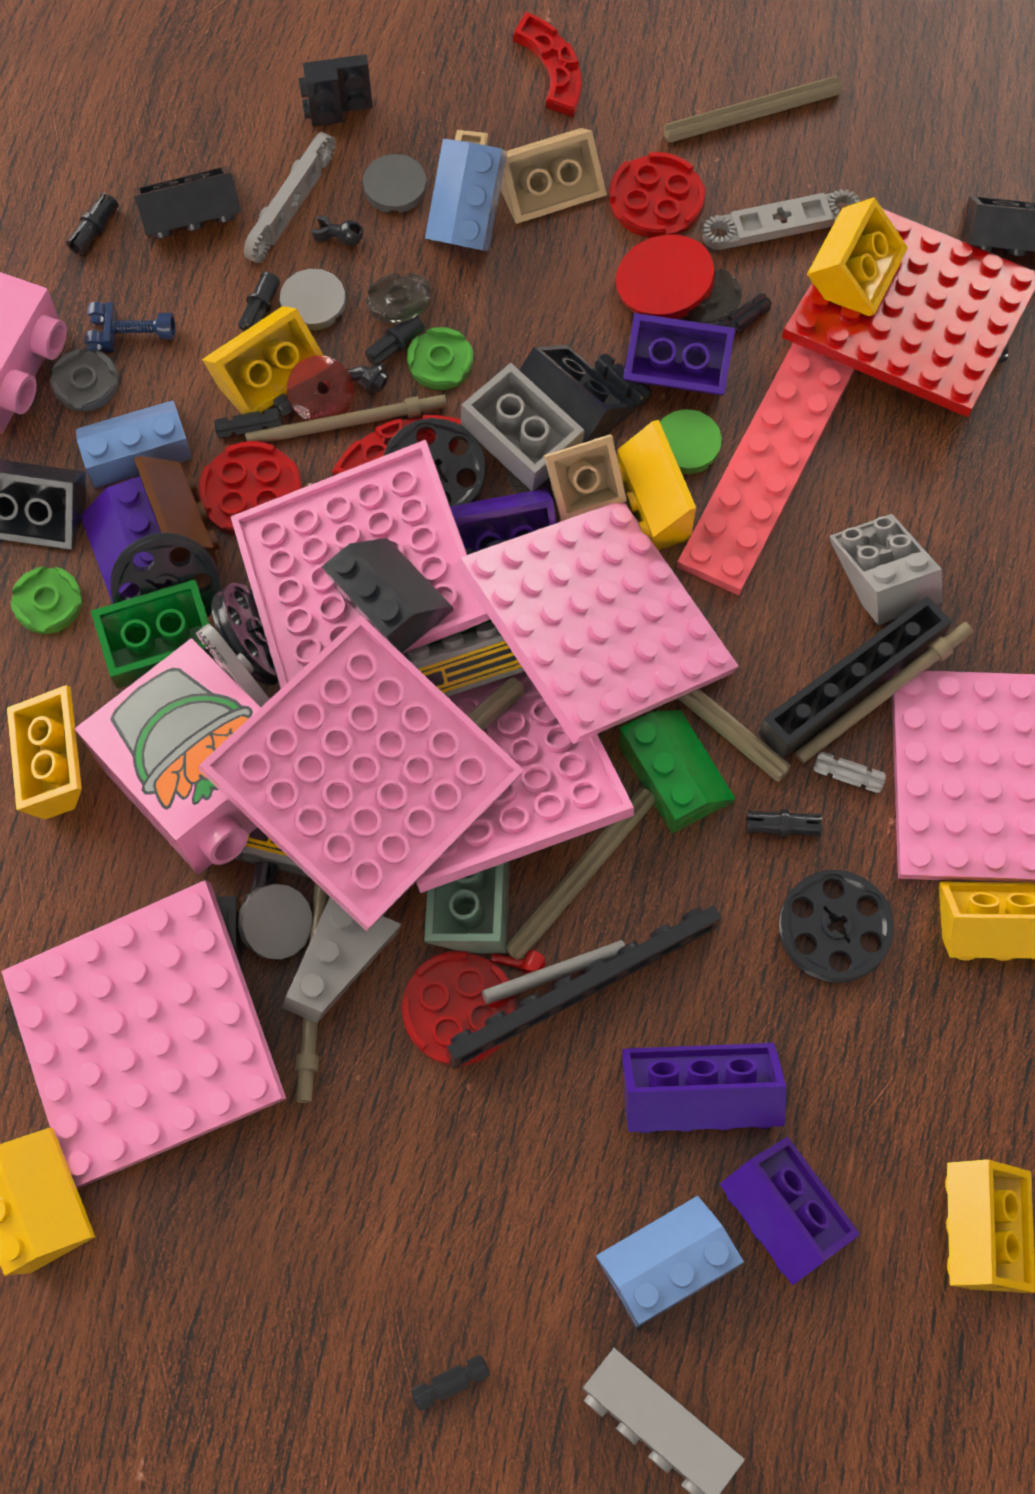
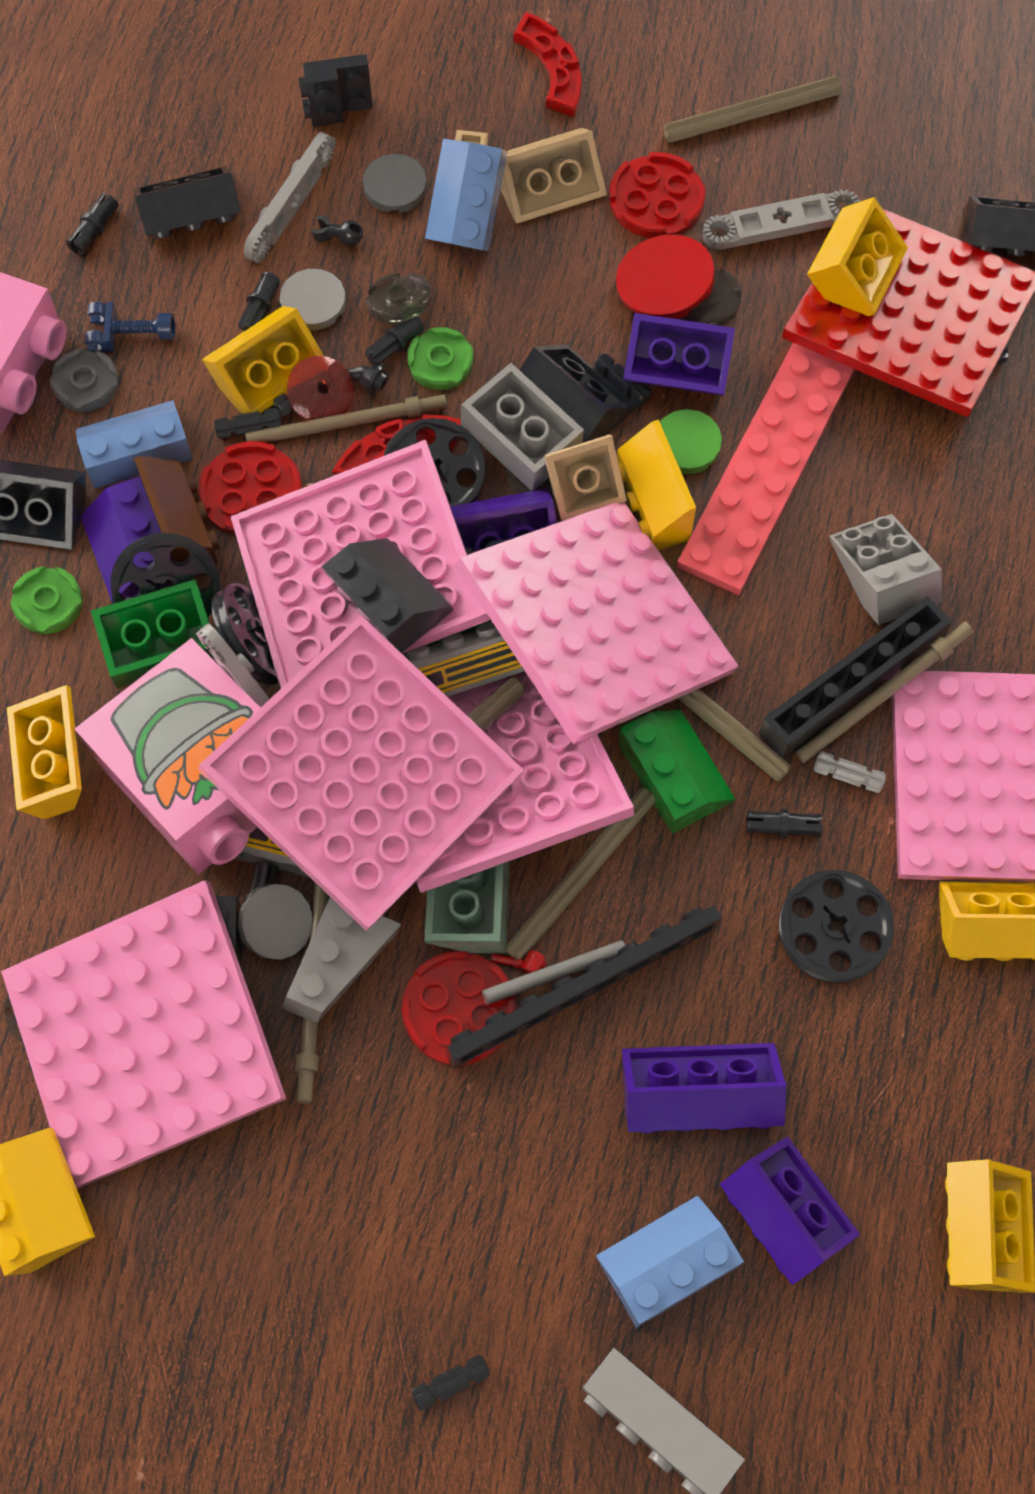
black axle [717,293,772,336] -> none

